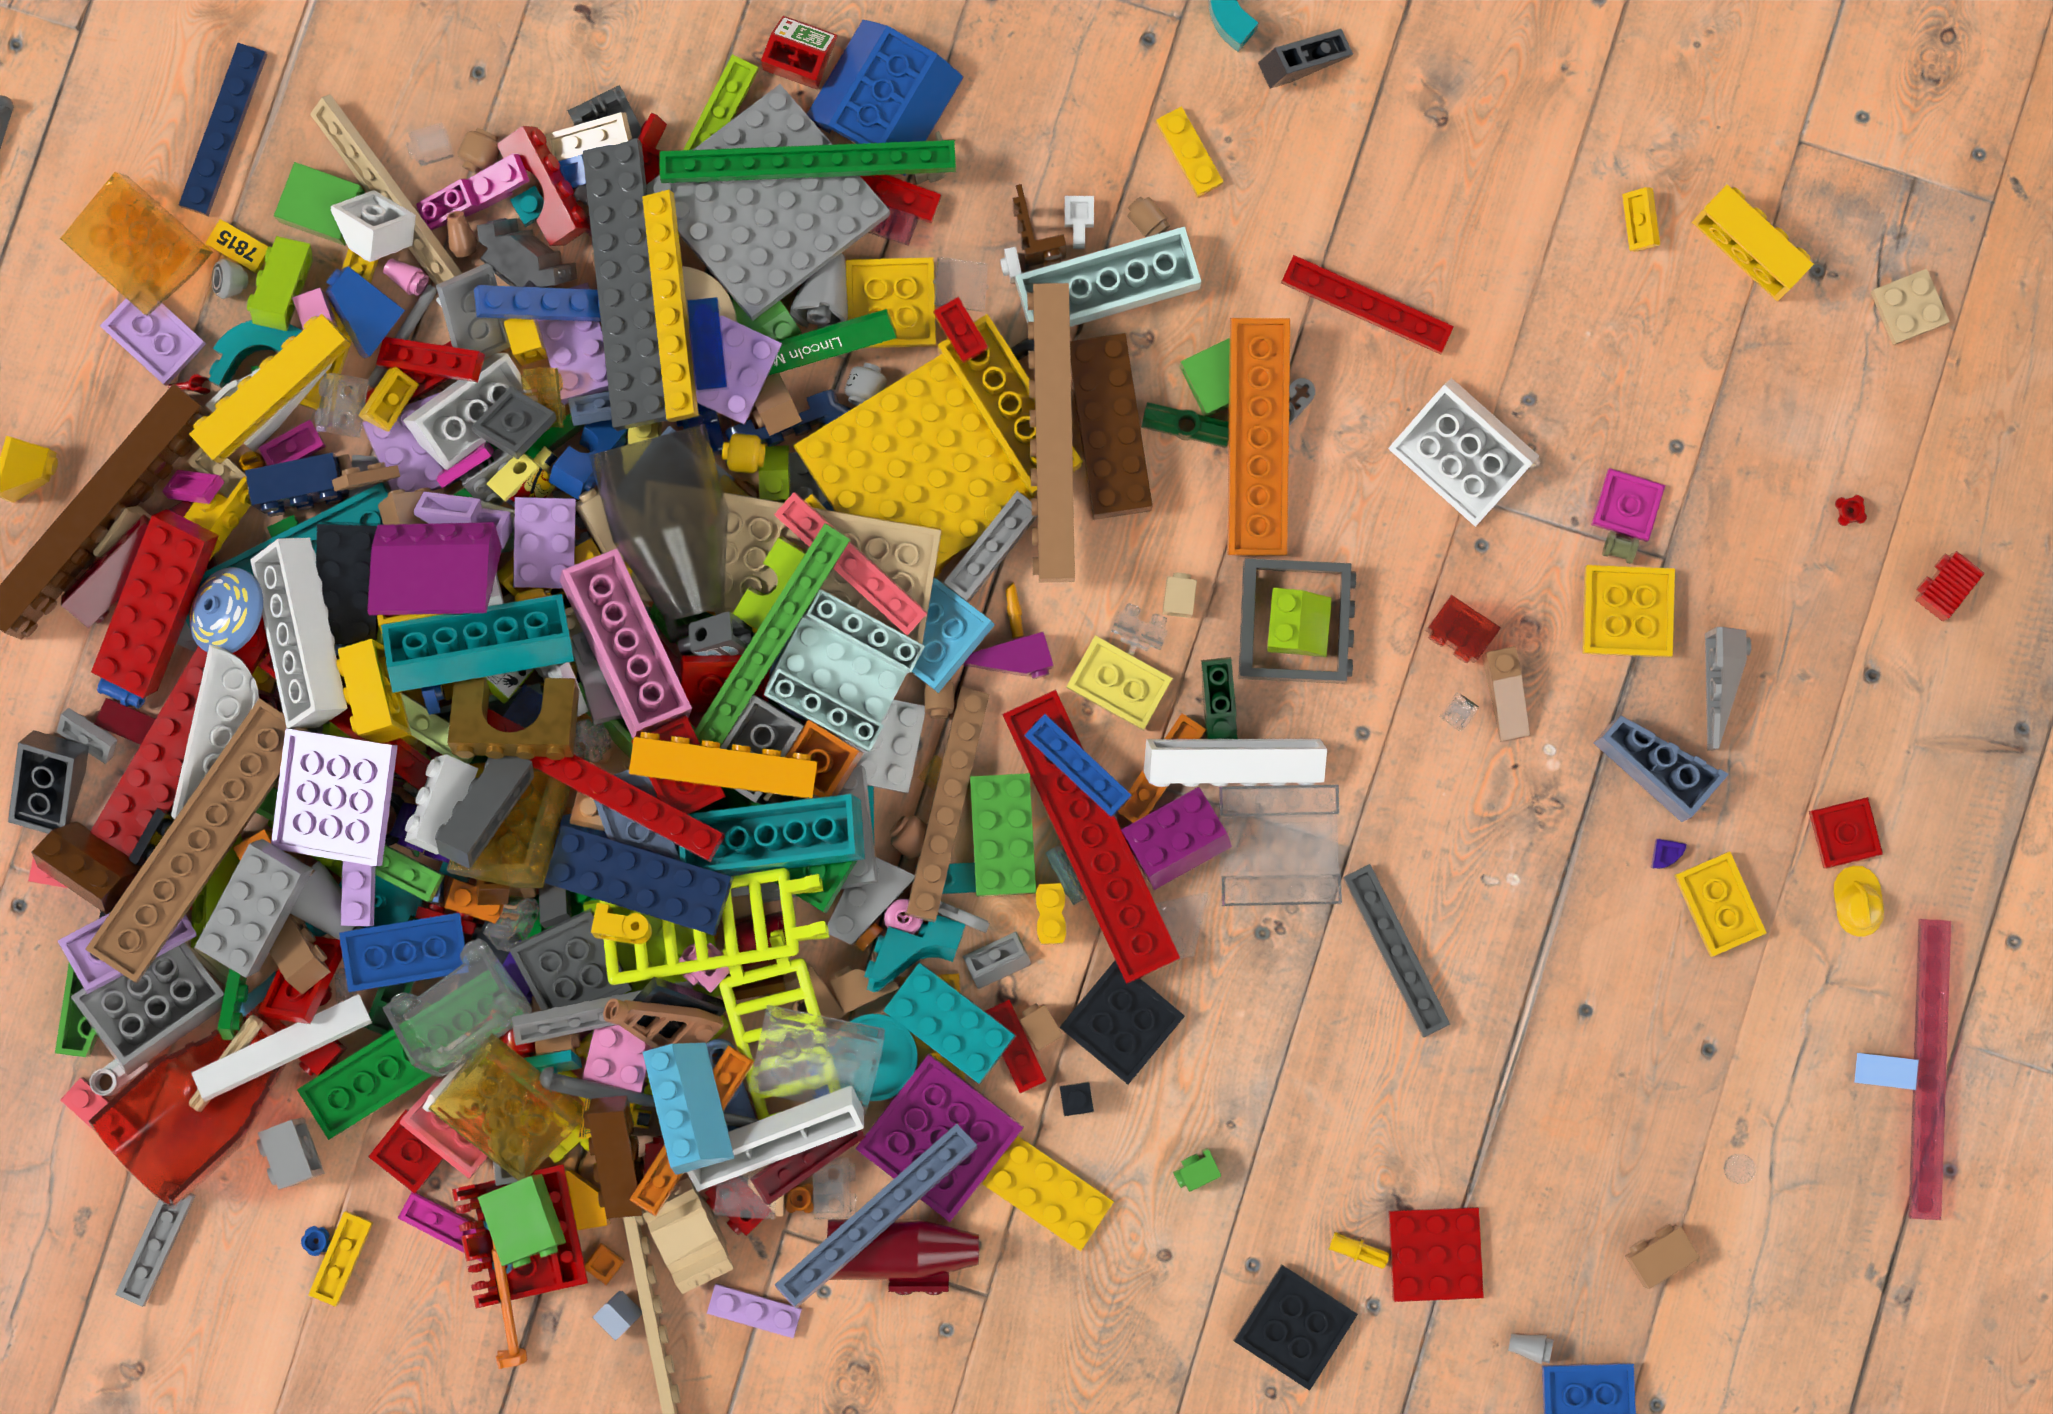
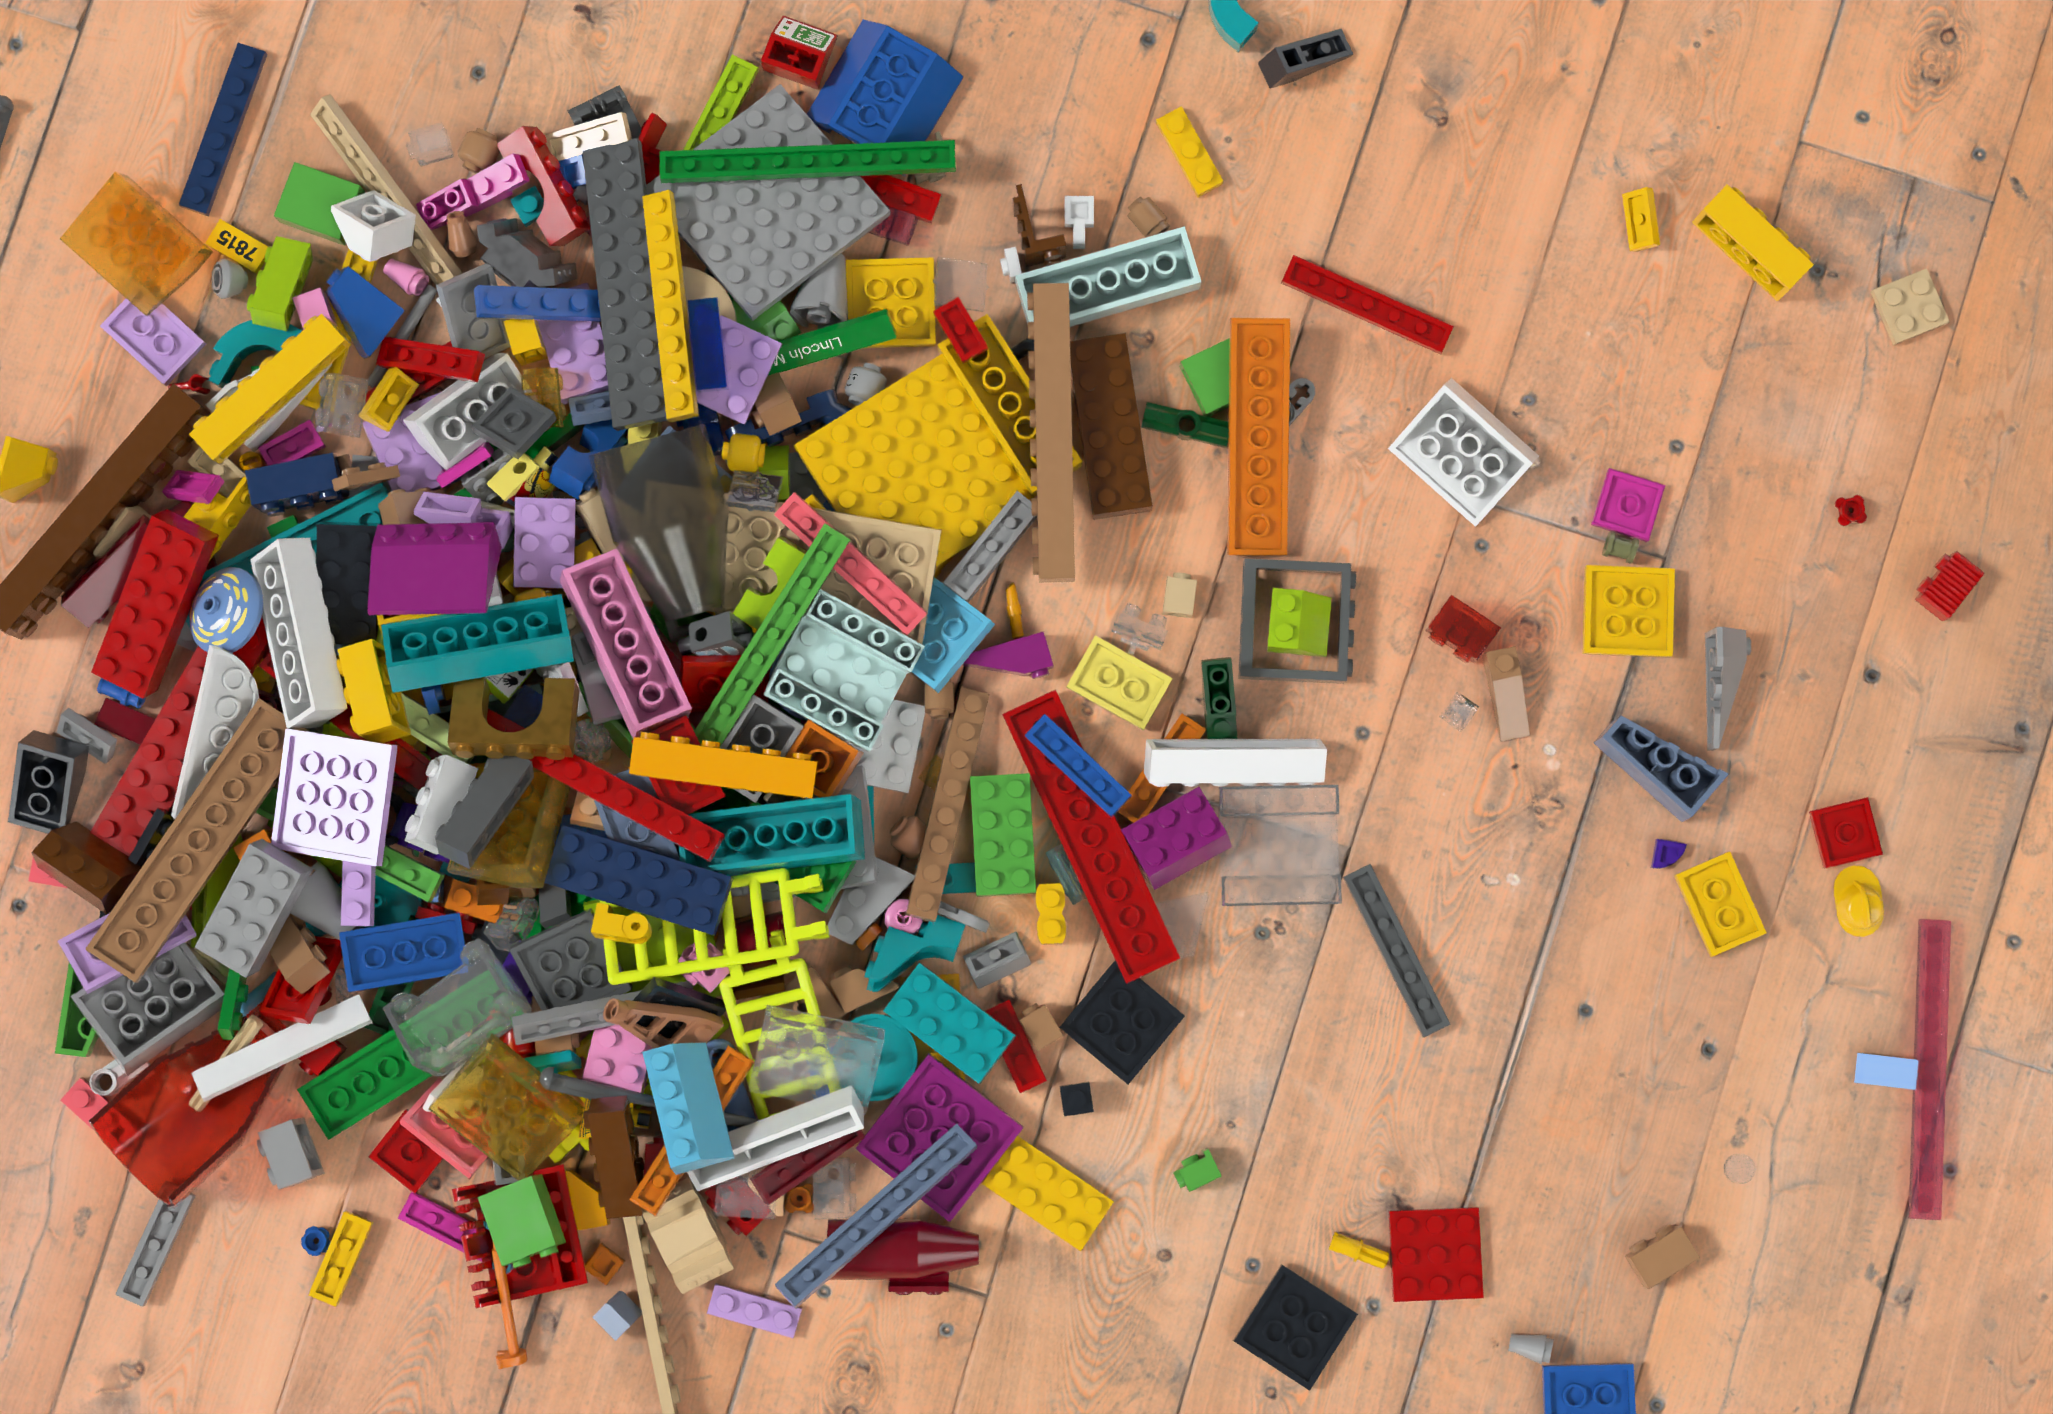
none -> piece [726,470,783,512]

